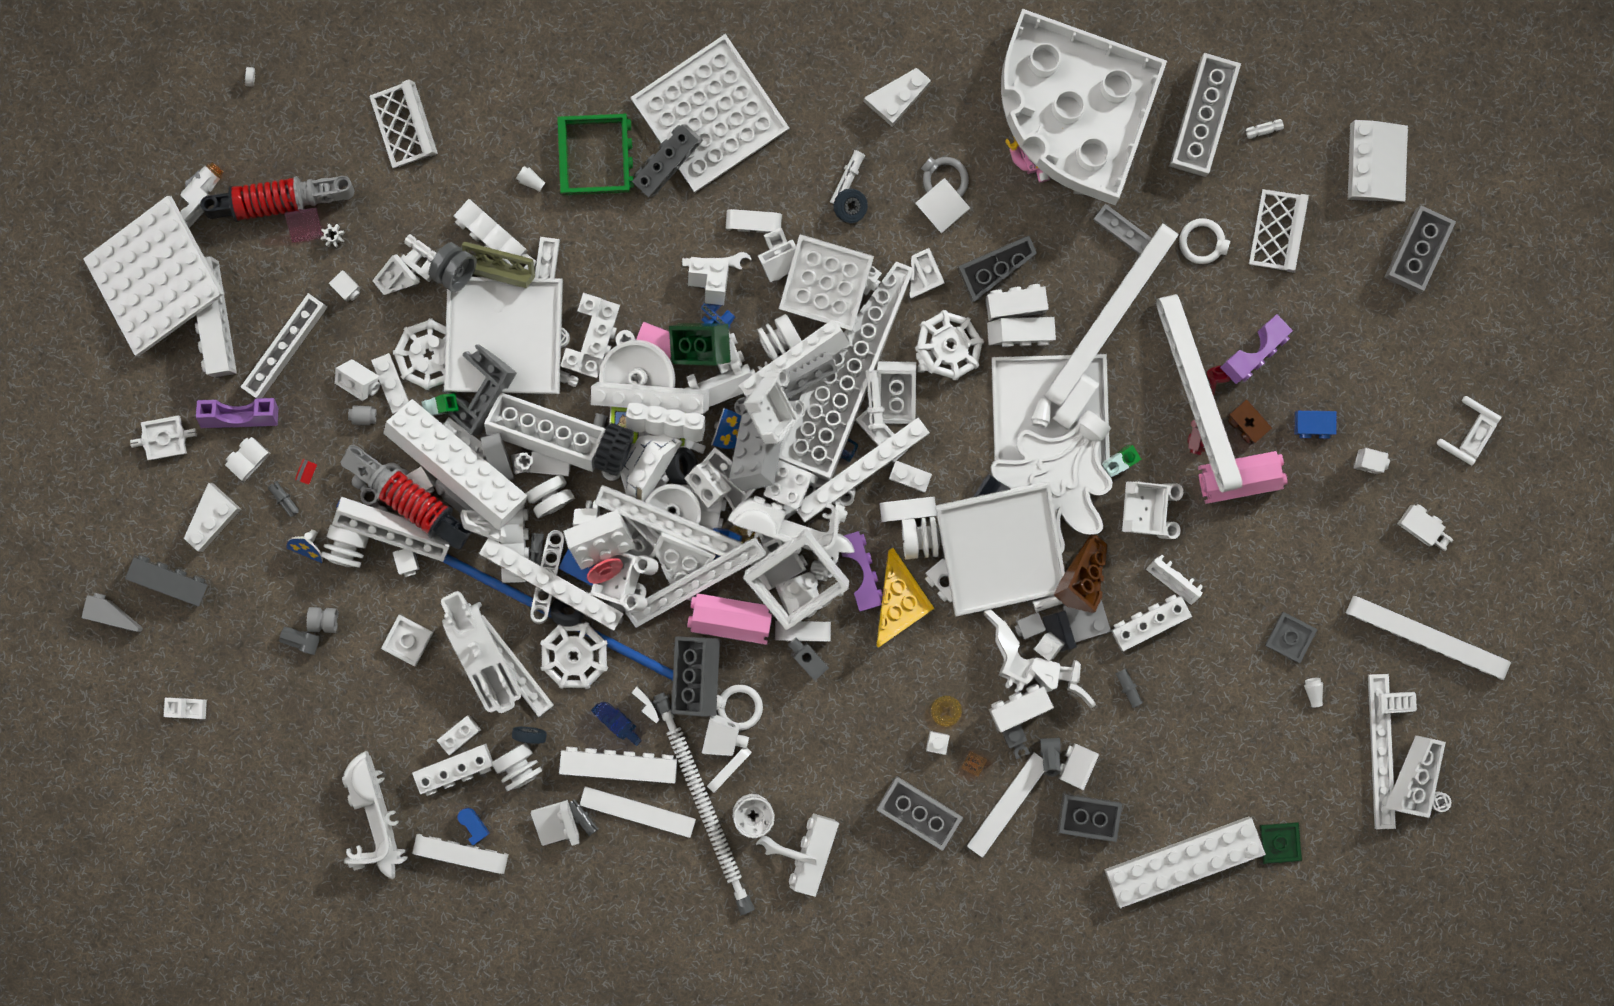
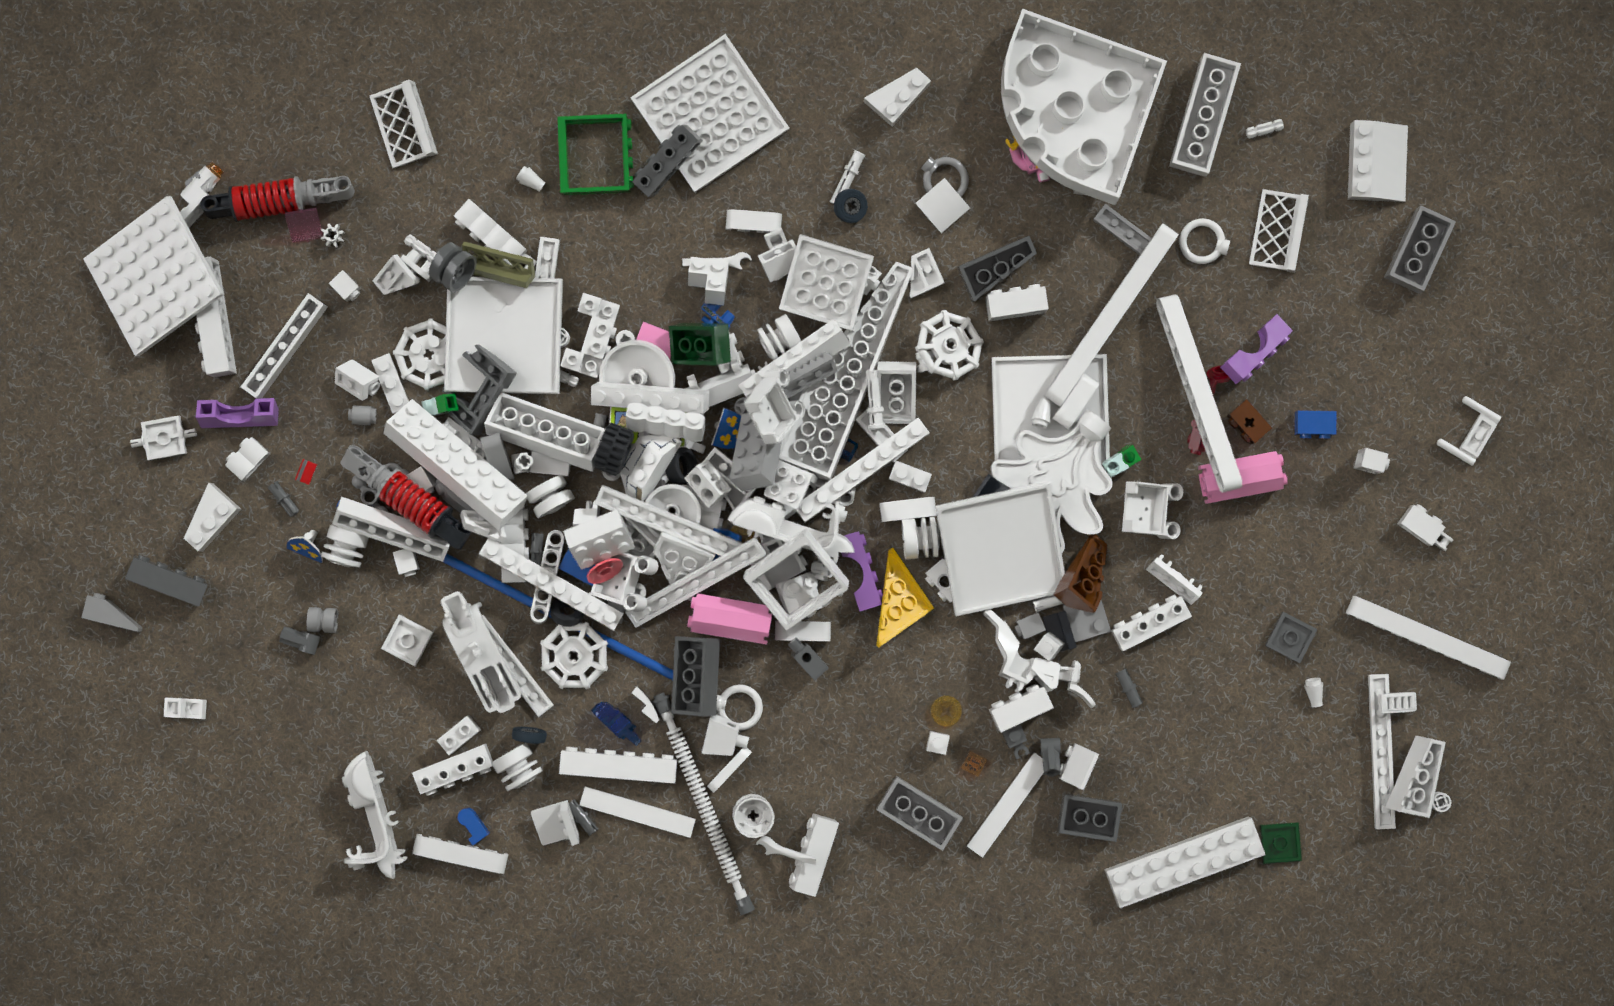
white tile [245,67,255,87] -> none
white wedge [987,317,1056,347] -> none

